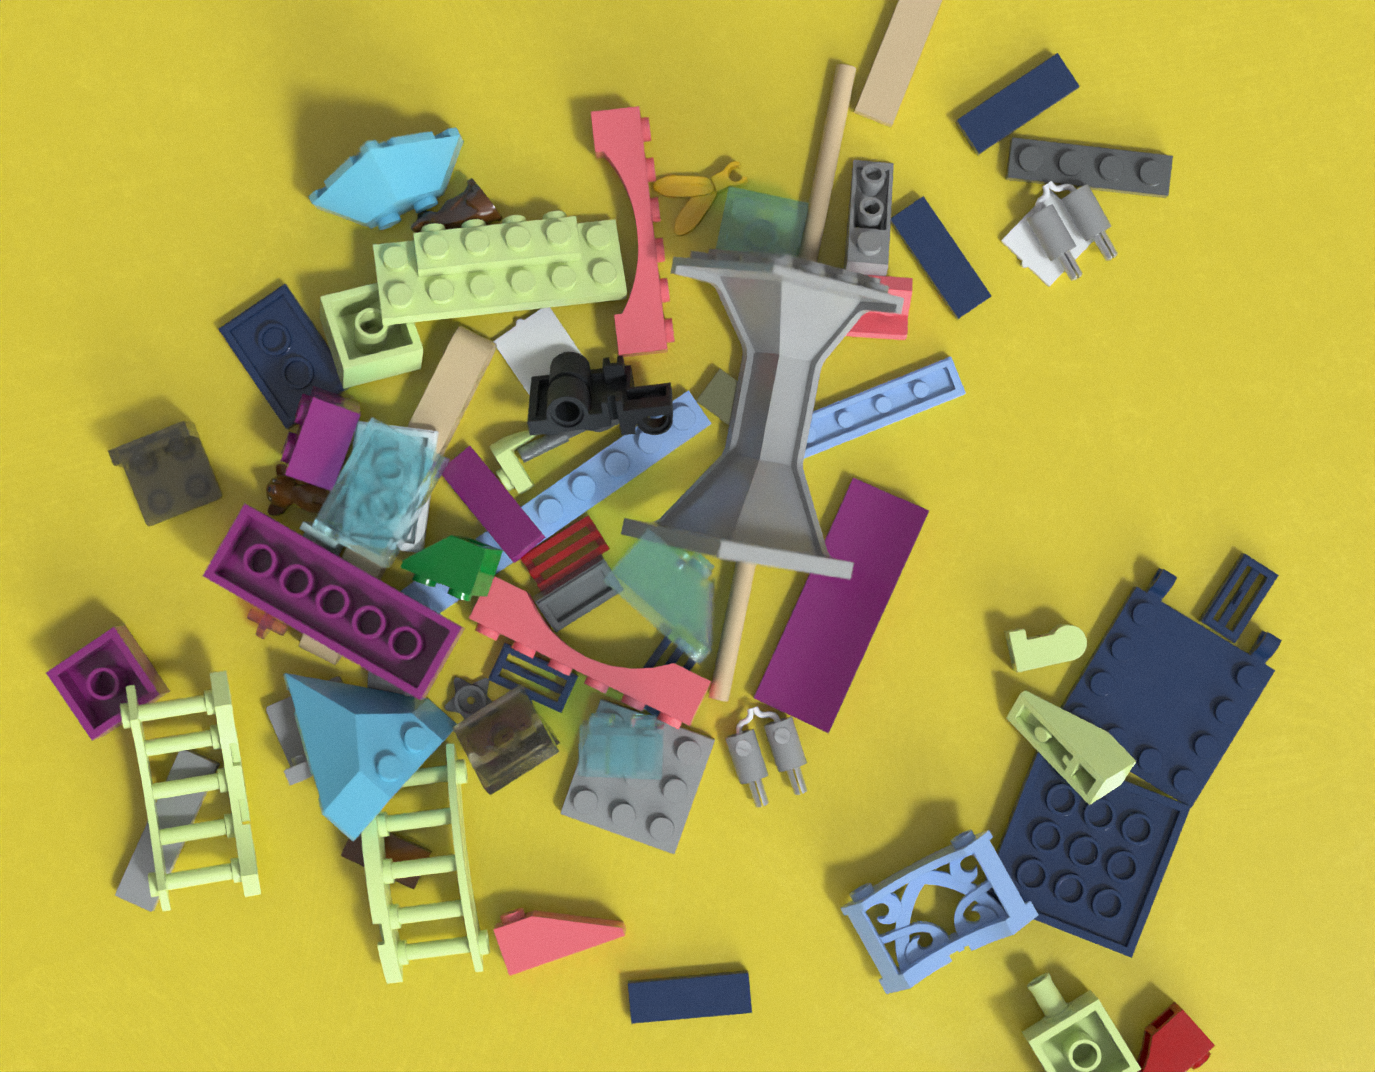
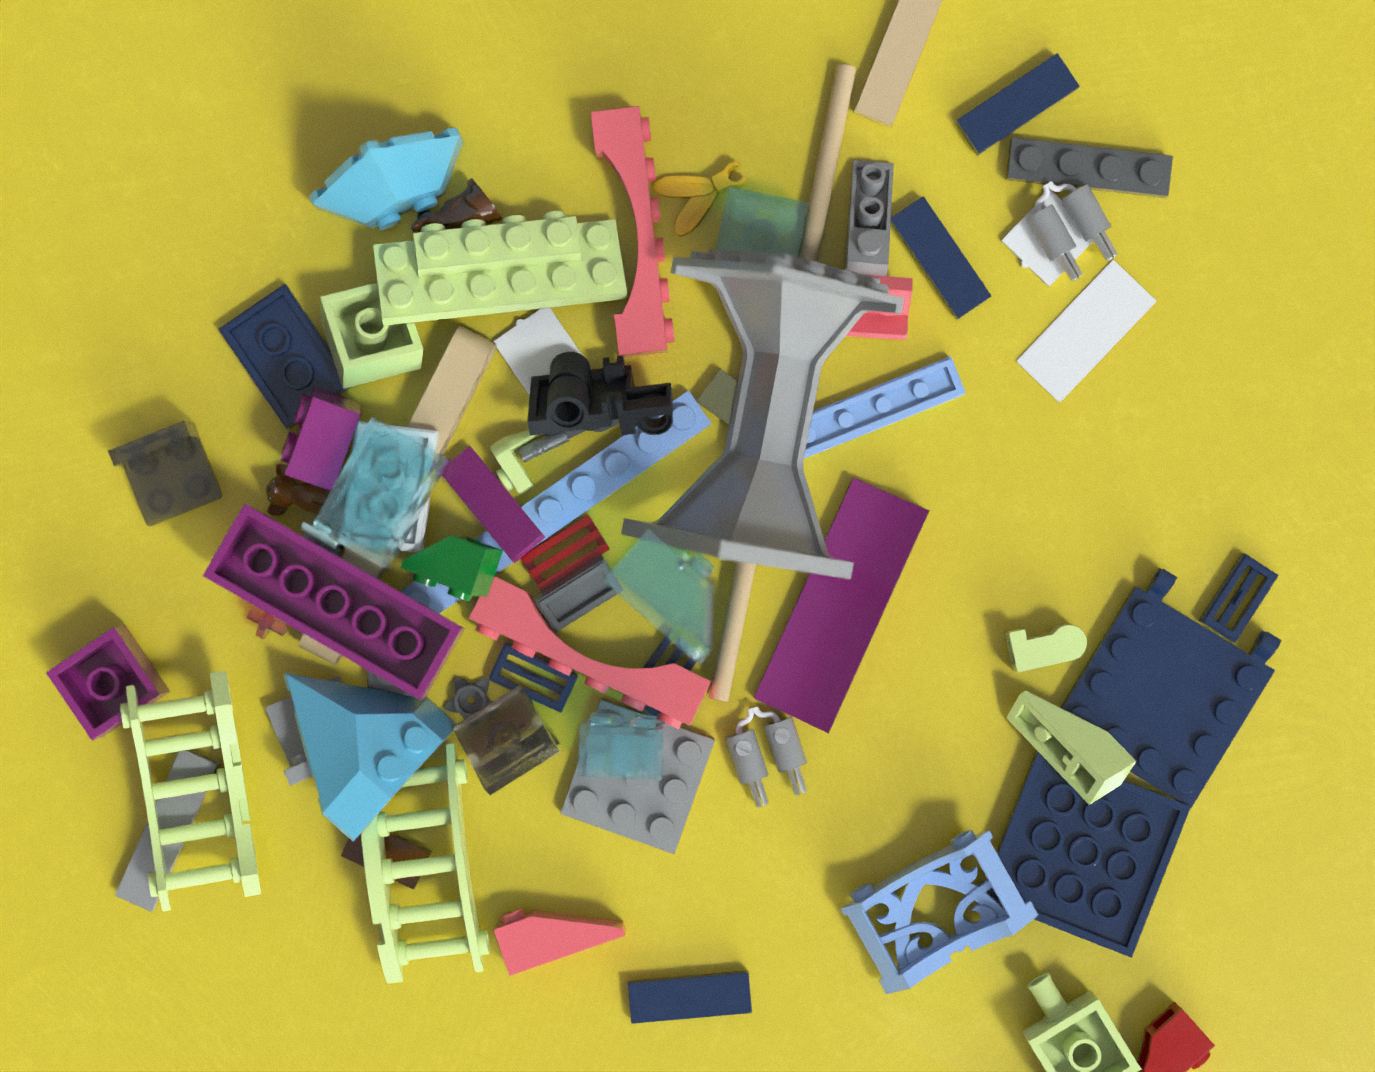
none -> white sticker [1016,260,1156,403]

